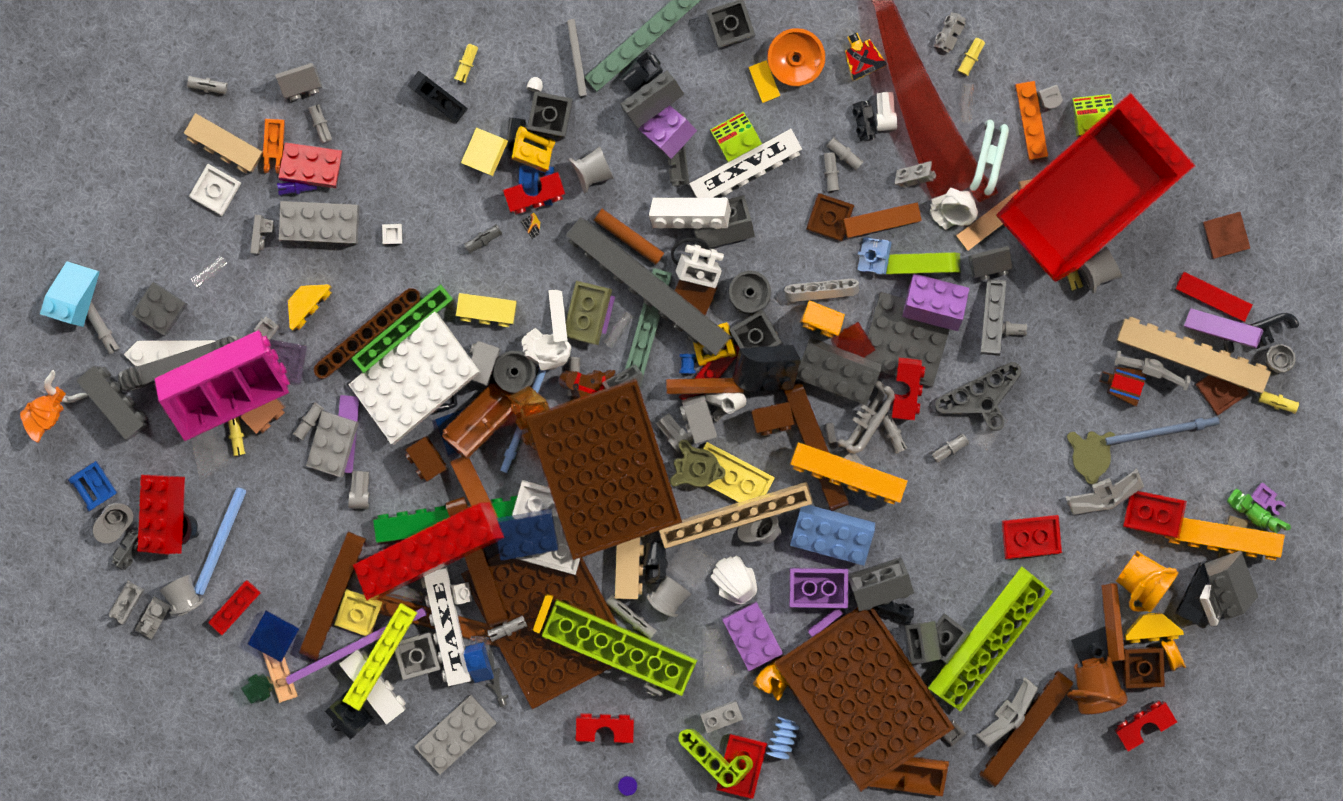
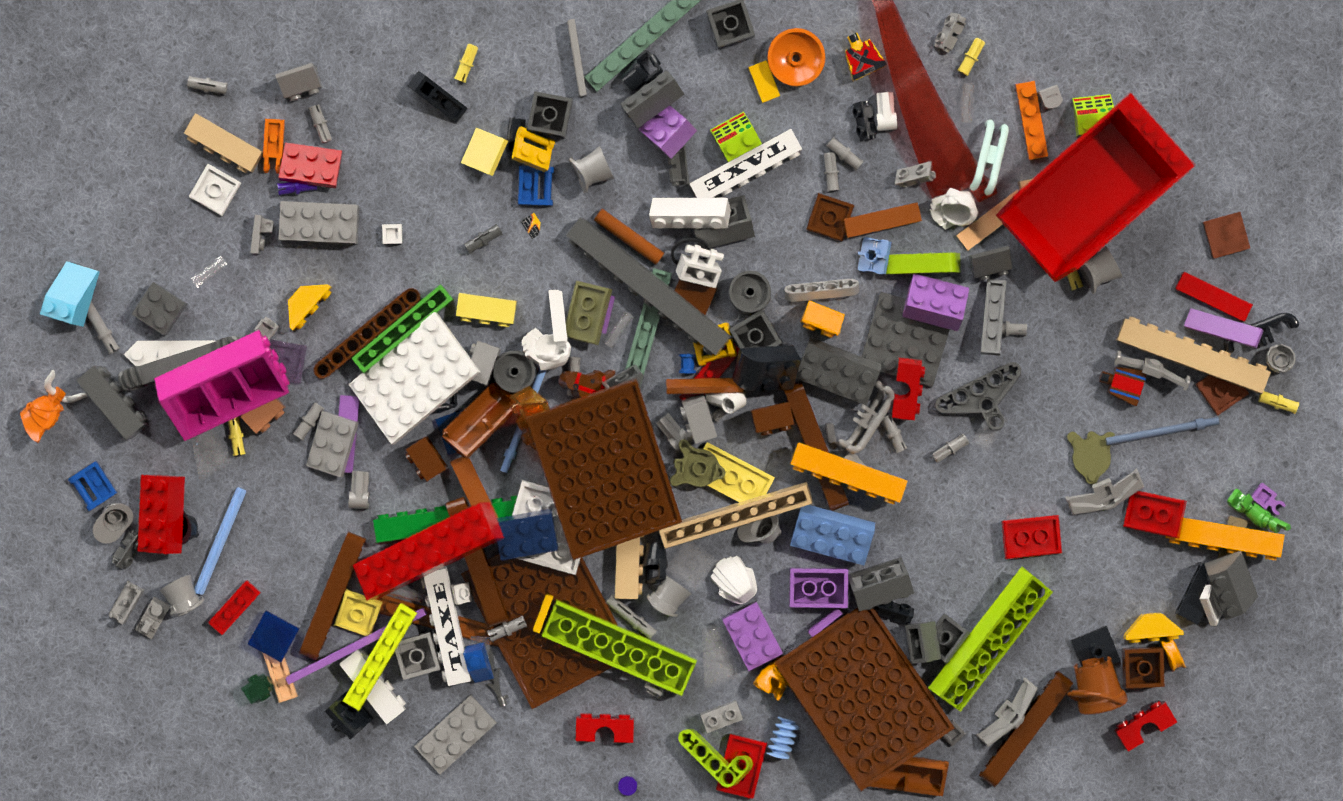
red arch [503,172,566,215] -> none
white hinge [526,77,543,92] -> none
clear red piece [832,322,876,358] -> none
dark orange tile [1101,583,1125,662] -> none
light orange piece [1115,551,1179,613] -> none

